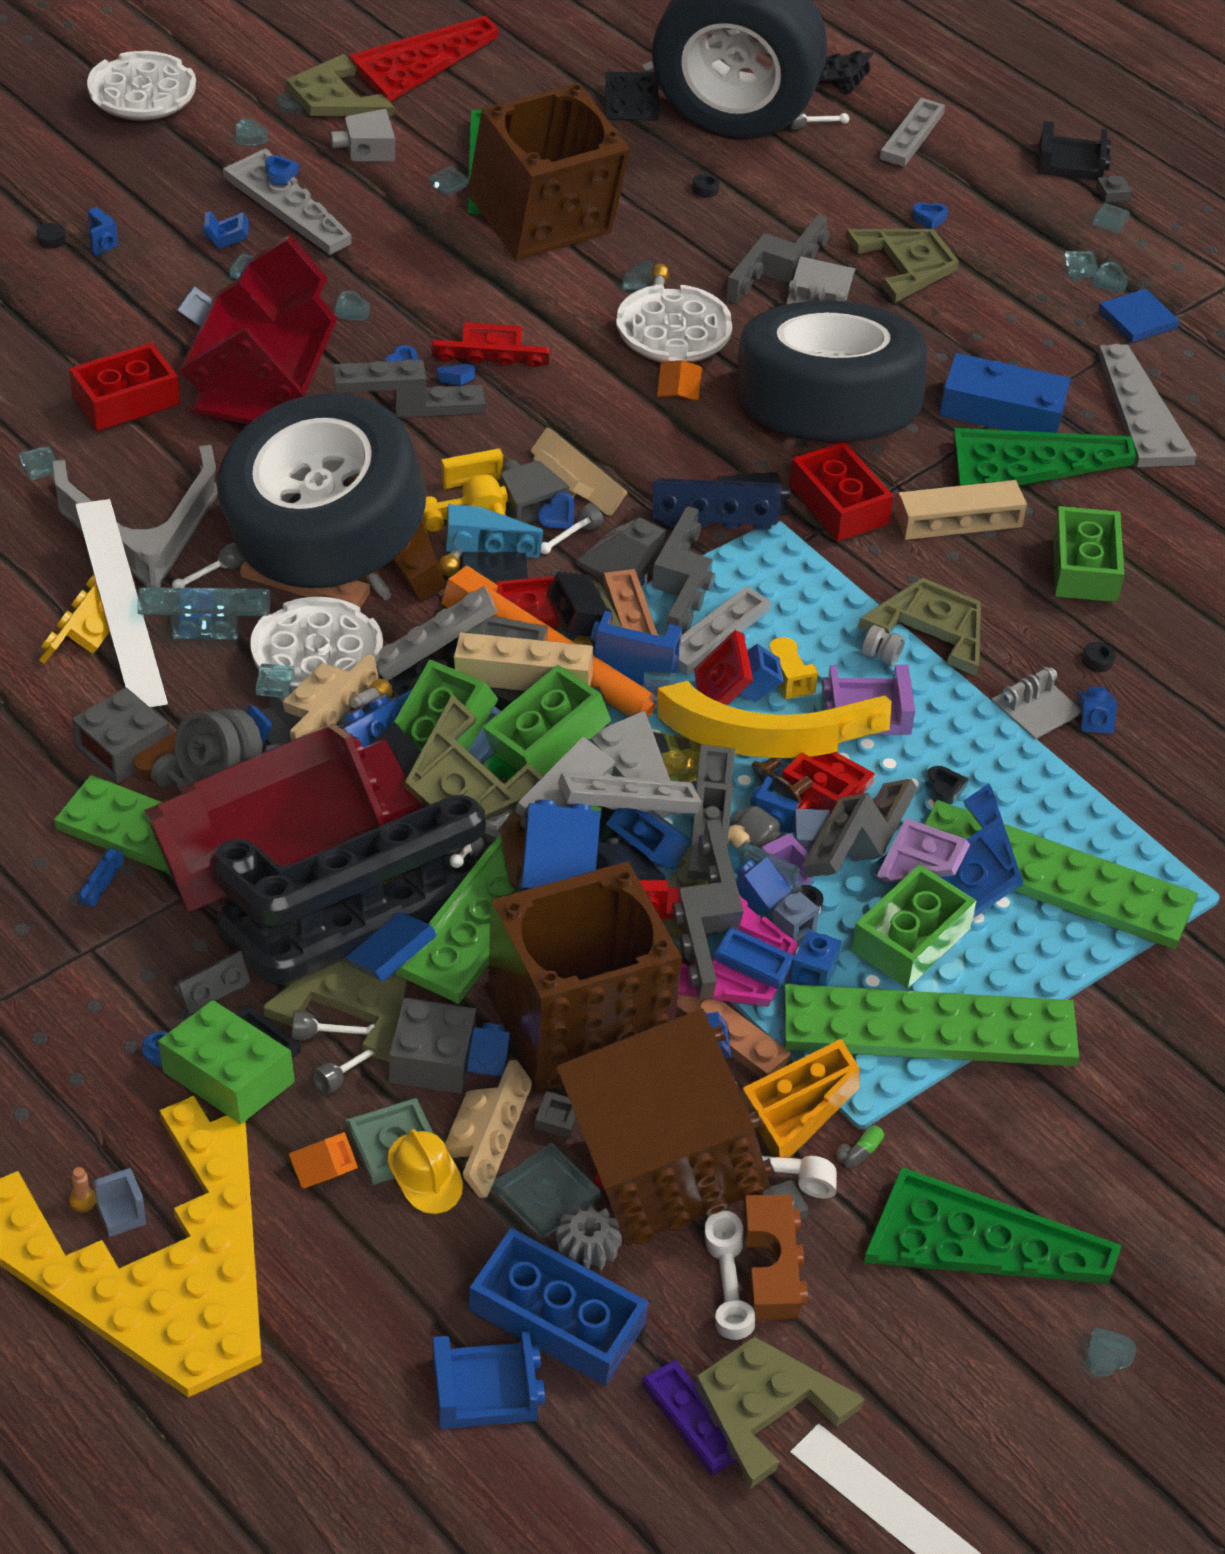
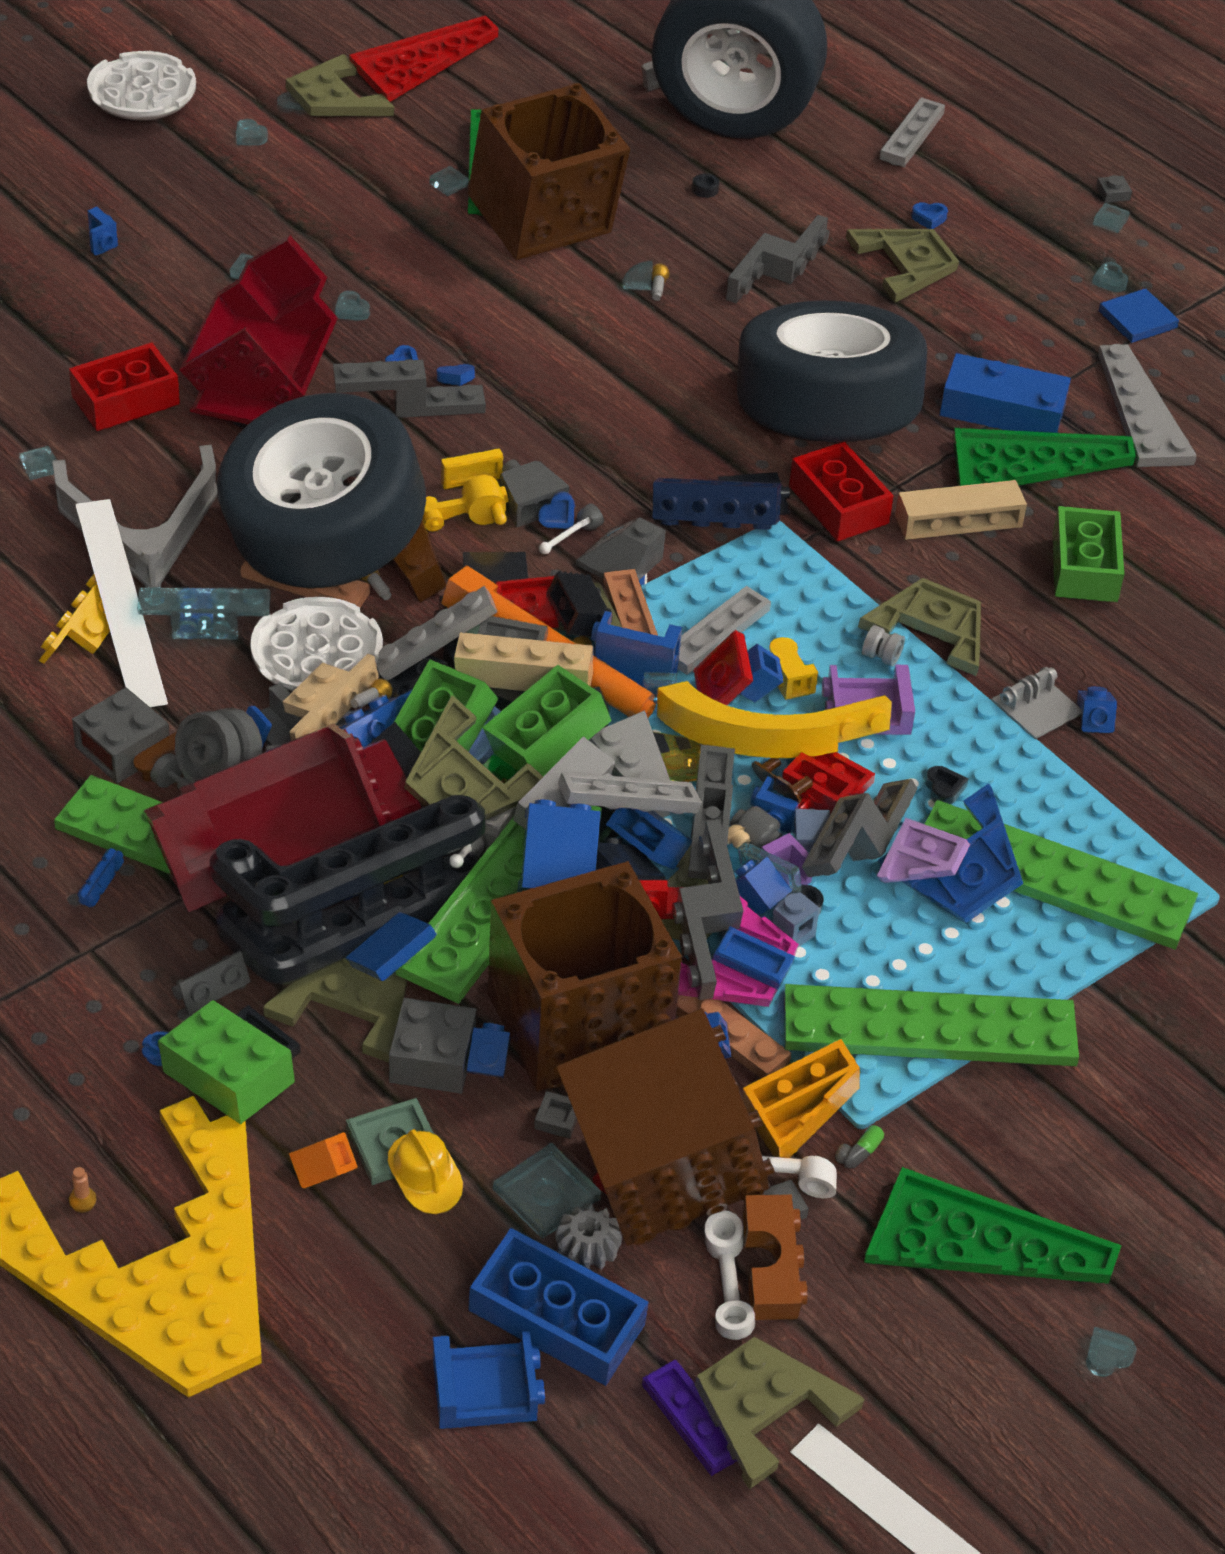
black tile [36,223,66,248] -> none
sand blue panel [93,1168,146,1237] -> none
hinge [172,542,245,591] -> none
sand blue panel [174,286,213,327] -> none
blue bracket [202,211,249,249] -> none
light grey wing [223,148,351,255] -> none
clear light blue tile [256,663,295,698] -> none
blue tile [265,155,299,185] -> none
dark grey hinge [291,1010,375,1041] -> none
dark grey hinge [311,1050,374,1096] -> none
light grey torso [330,109,395,162] -> none
red bracket [432,322,550,367] -> none
pearl gold piece [439,548,463,576] -> none
tan bracket [445,1060,532,1198] -> none
dark azure slope [446,504,543,558] -> none
reddish brown piece [501,813,525,890] -> none
tan bracket [531,428,627,516] -> none
black hinge [605,71,659,121] -> none
white brick [617,284,733,363] -> none
dark grey bracket [652,506,715,633] -> none
orange panel [657,360,702,402] -> none
light grey hinge [786,256,855,304] -> none
hinge [787,111,849,131] -> none
blue brick [790,930,841,986] -> none
black hinge [818,50,874,94] -> none
bright green brick [851,864,977,988] -> none
black panel [1038,121,1111,181] -> none
clear light blue tile [1065,251,1097,277] -> none
black tile [1082,642,1116,672] -> none

